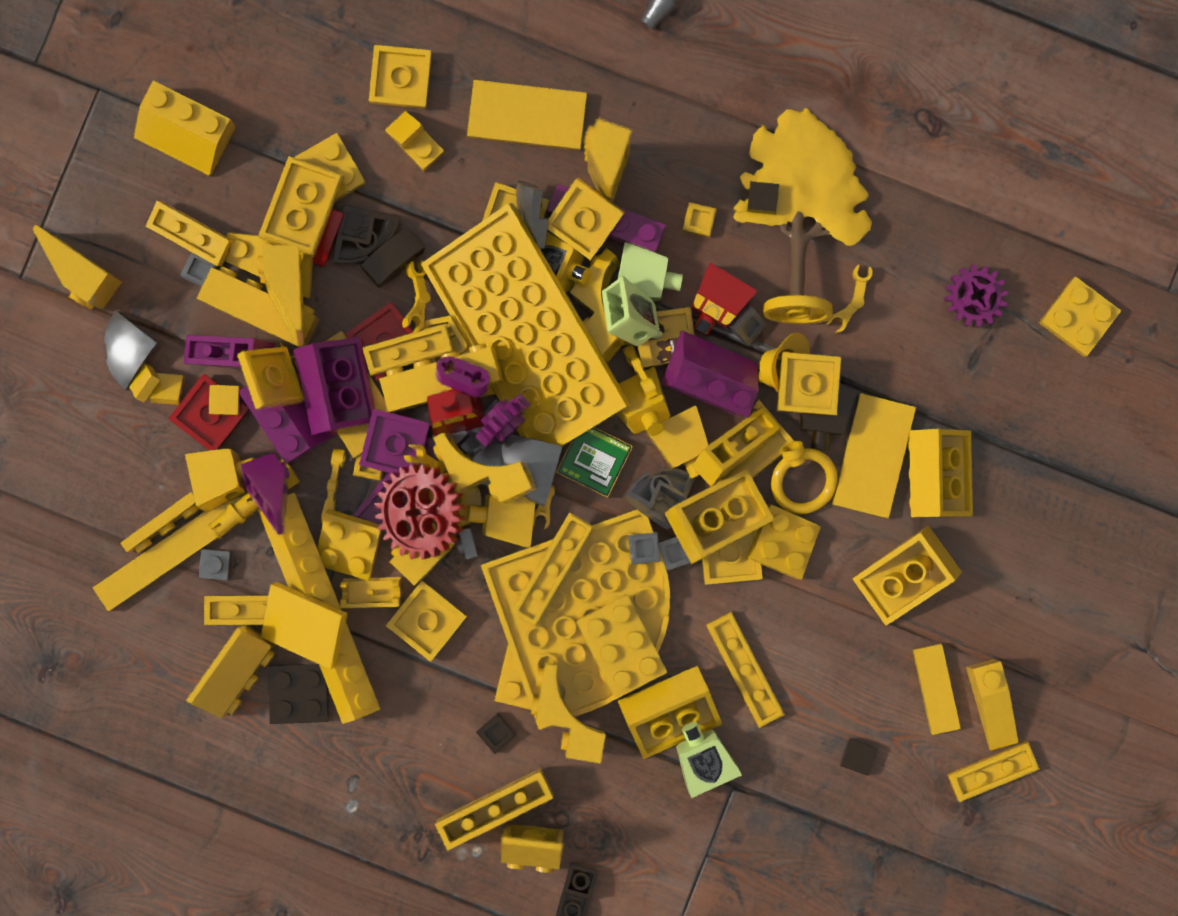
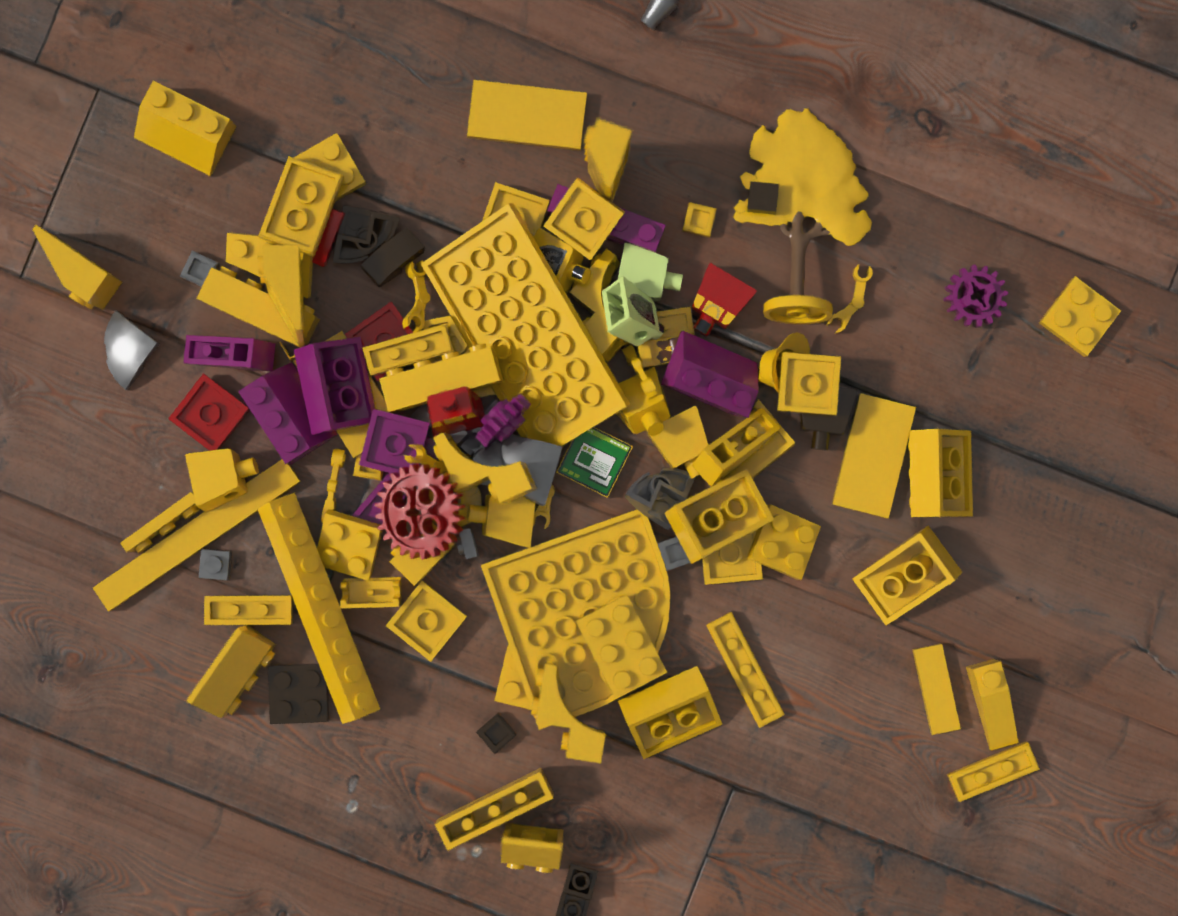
yellow tile [129,364,160,403] -> none
yellow plate [146,201,234,266] -> none
yellow tile [149,373,185,405] -> none
yellow pin [208,493,258,539] -> none
yellow tile [209,385,241,415] -> none
yellow plate [237,346,304,410] -> none
magenta slope [241,453,290,535] -> none
yellow tile [261,582,347,669] -> none
yellow plate [369,45,432,109] -> none
yellow slope [385,111,445,172] -> none
magenta beam [435,356,490,397] -> none
yellow tile [510,512,594,628] -> none
flat silver brick [516,180,548,249] -> none
flat silver tile [628,532,661,564] -> none
yellowish green torso [676,722,742,798] -> none
flat silver plate [728,305,767,346] -> none
yellow piece [771,441,838,515] -> none
dark brown tile [840,738,878,776] -> none

